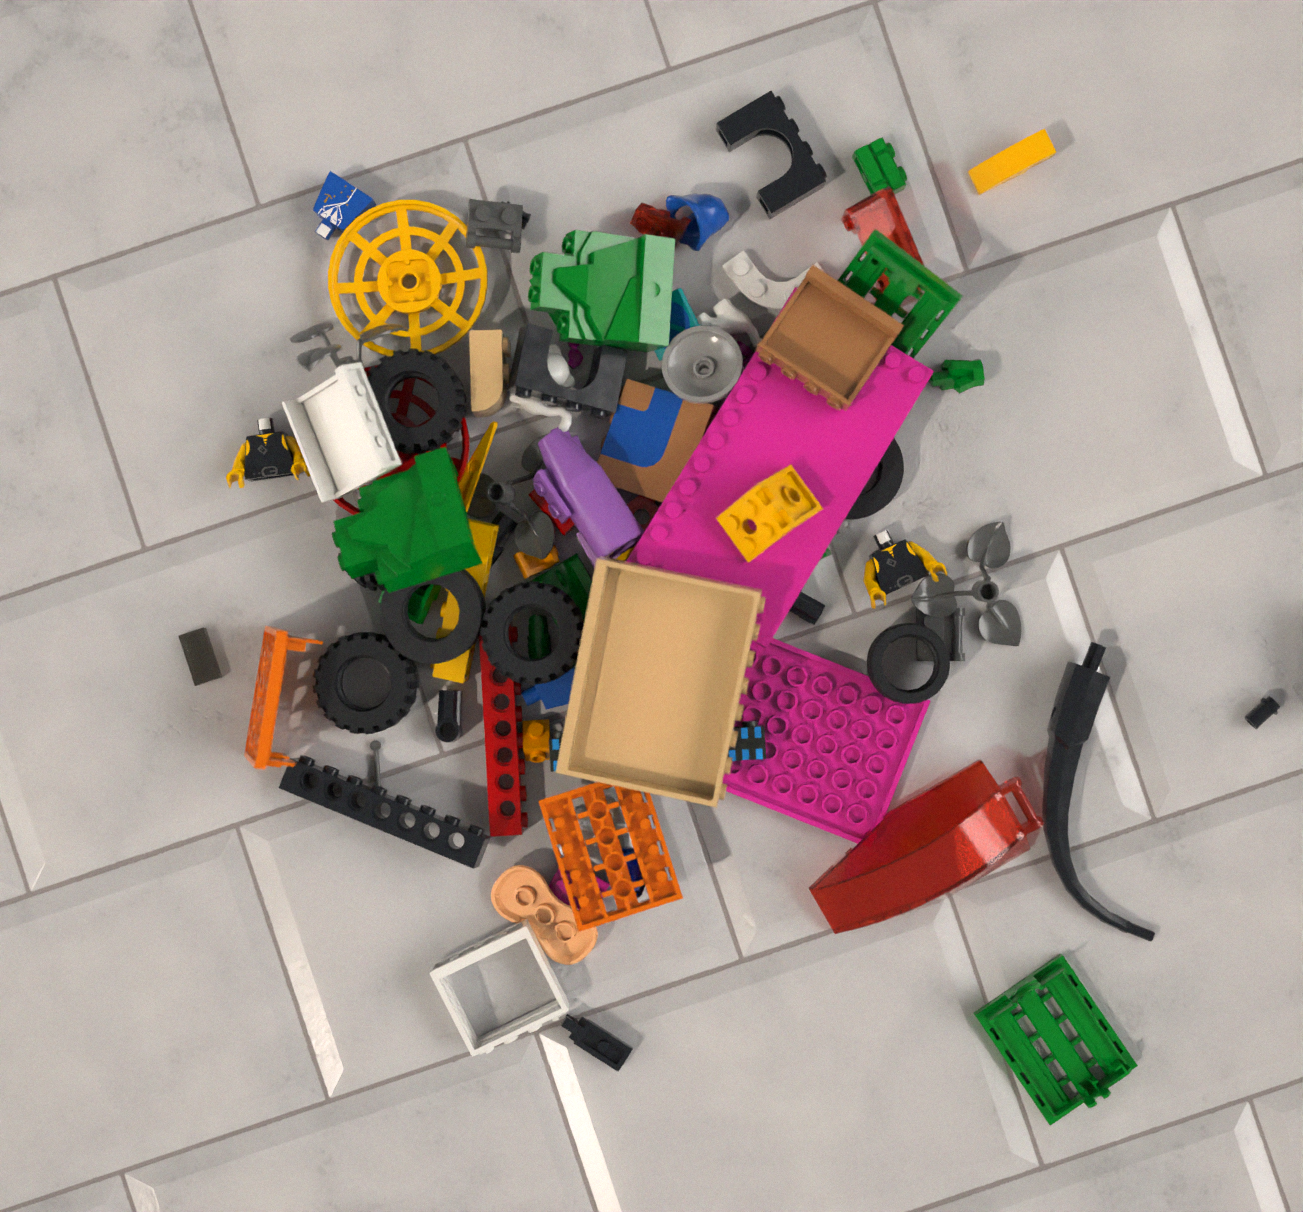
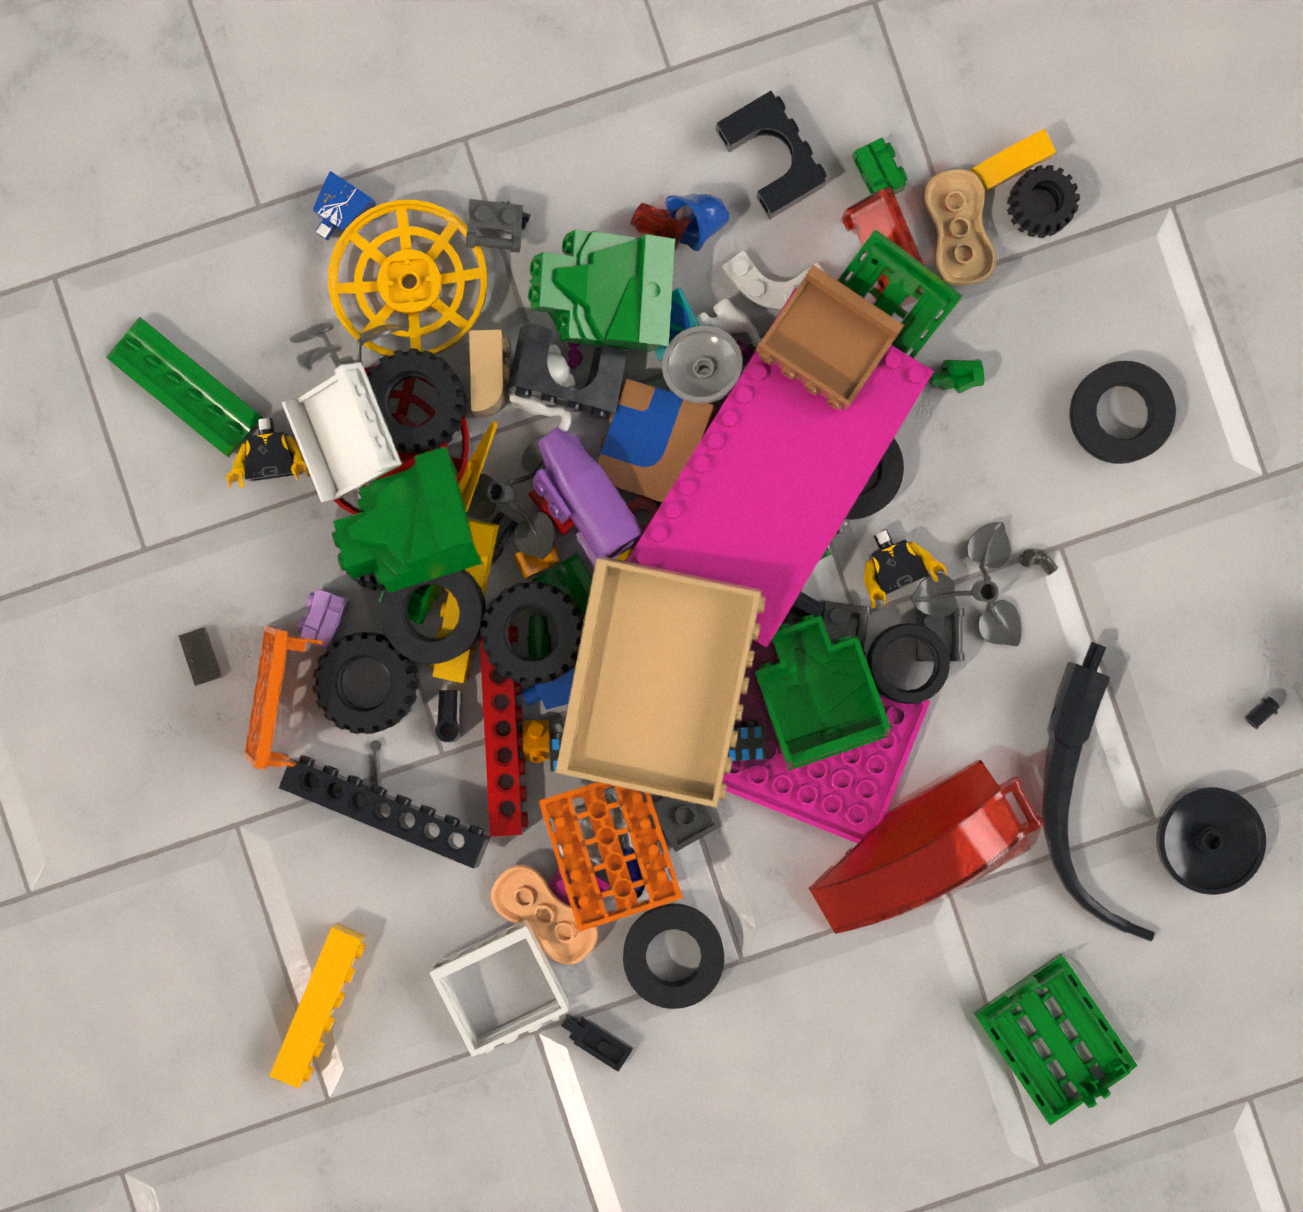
yellow bracket [716,465,823,562] -> none
none -> green plate [106,316,262,457]
none -> yellow brick [269,923,366,1089]
none -> lavender brick [297,588,350,649]
none -> black tyre [623,904,724,1009]
none -> dark grey plate [653,796,722,852]
none -> green panel [755,615,891,771]
none -> dark grey plate [822,601,873,658]
none -> tan plate [924,169,996,286]
none -> black tyre [1007,165,1080,238]
none -> clear smoke arm [1018,548,1059,576]
none -> black tyre [1069,361,1176,464]
none -> black dish [1156,787,1266,895]

